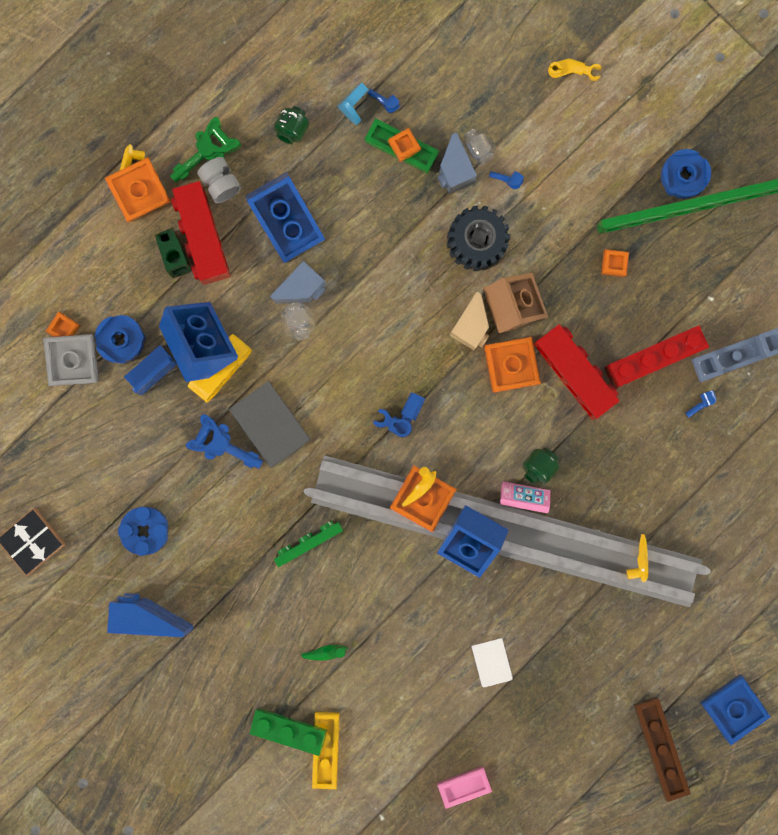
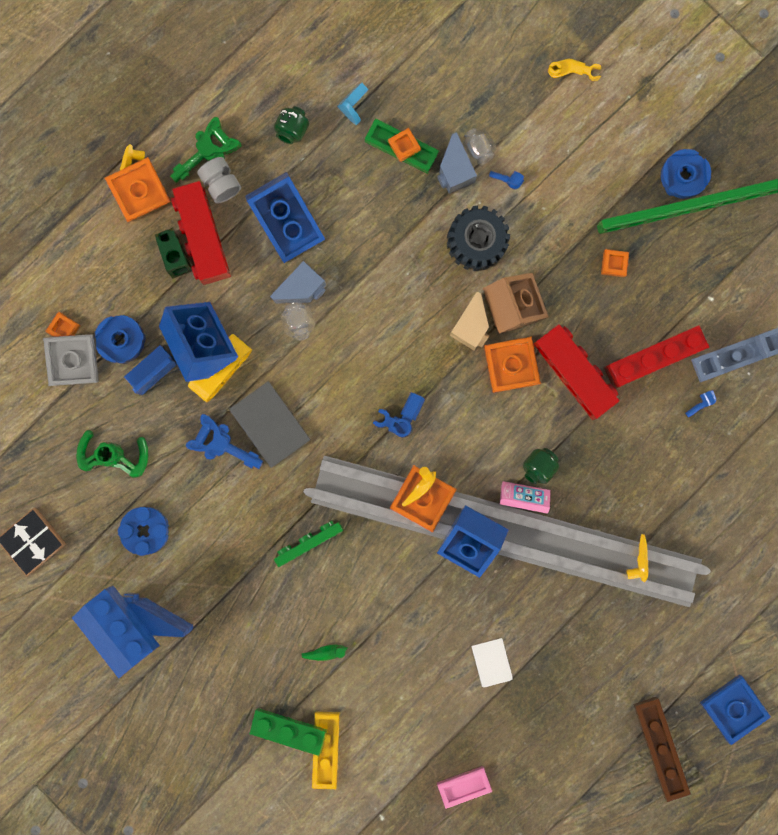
blue hand [368,89,400,113] -> none
none -> blue slope [72,586,160,678]
none -> green piece [76,430,149,478]

